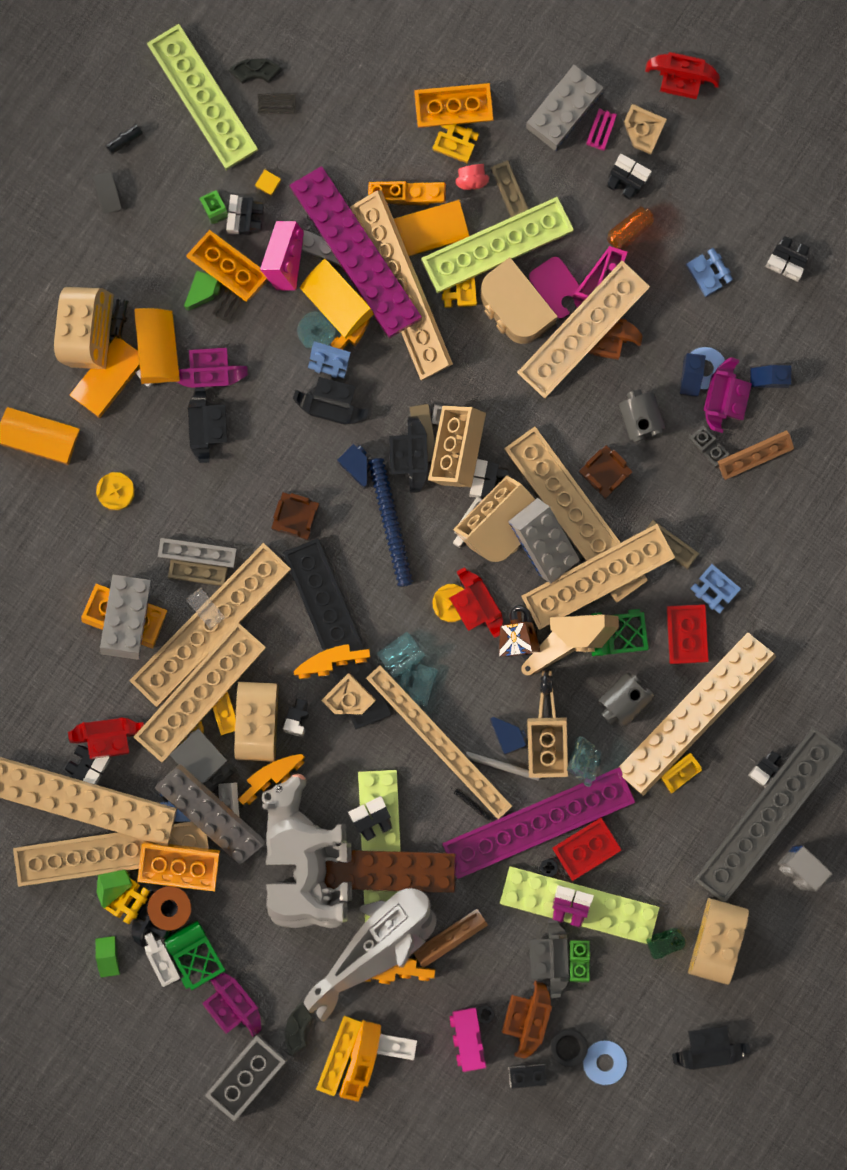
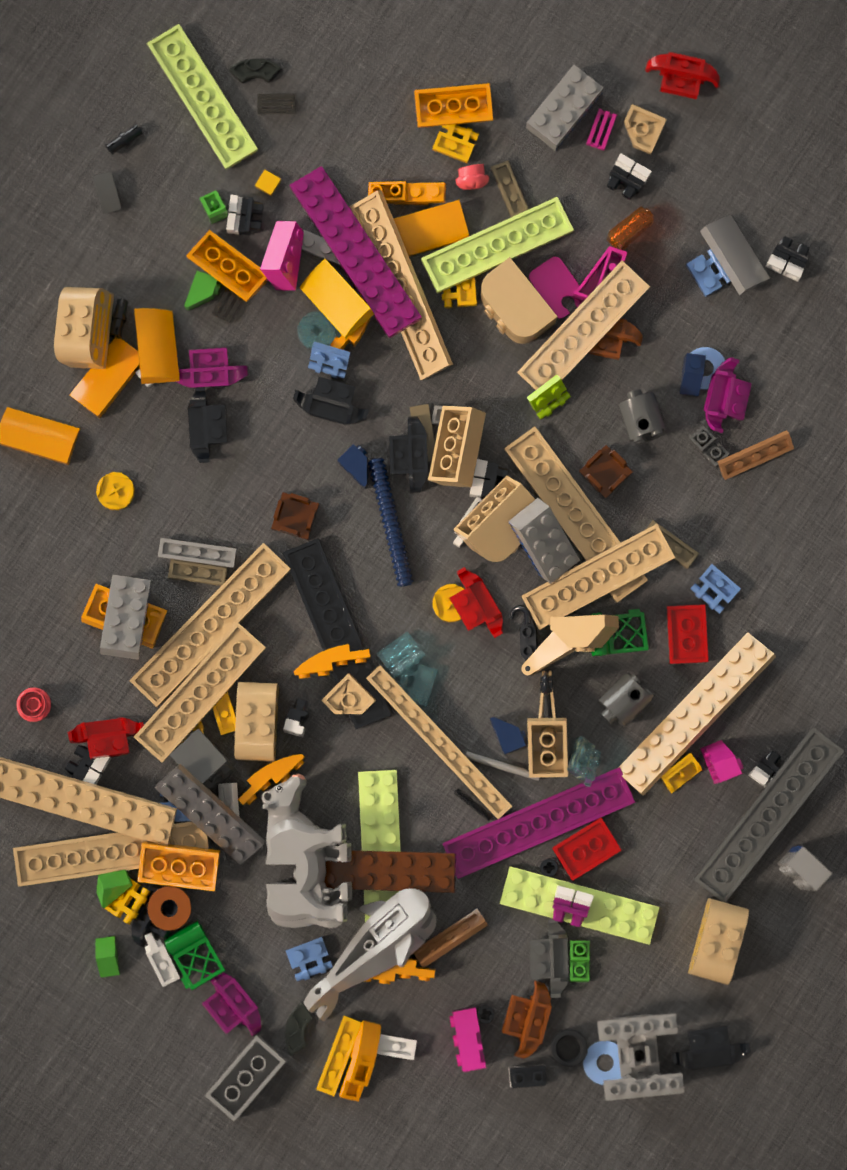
clear tile [186,587,225,630] -> none
black hips [348,796,392,841] -> none
torso [499,612,540,657] -> none
clear green piece [646,928,686,959] -> none
dark blue slope [750,365,791,388] -> none
none -> coral piece [17,687,51,722]
none -> medium blue plate [286,937,333,982]
none -> lime plate [527,375,571,420]
none -> light grey piece [597,1013,684,1101]
none -> light grey slope [700,215,770,295]
none -> dark pink wedge [700,740,743,784]

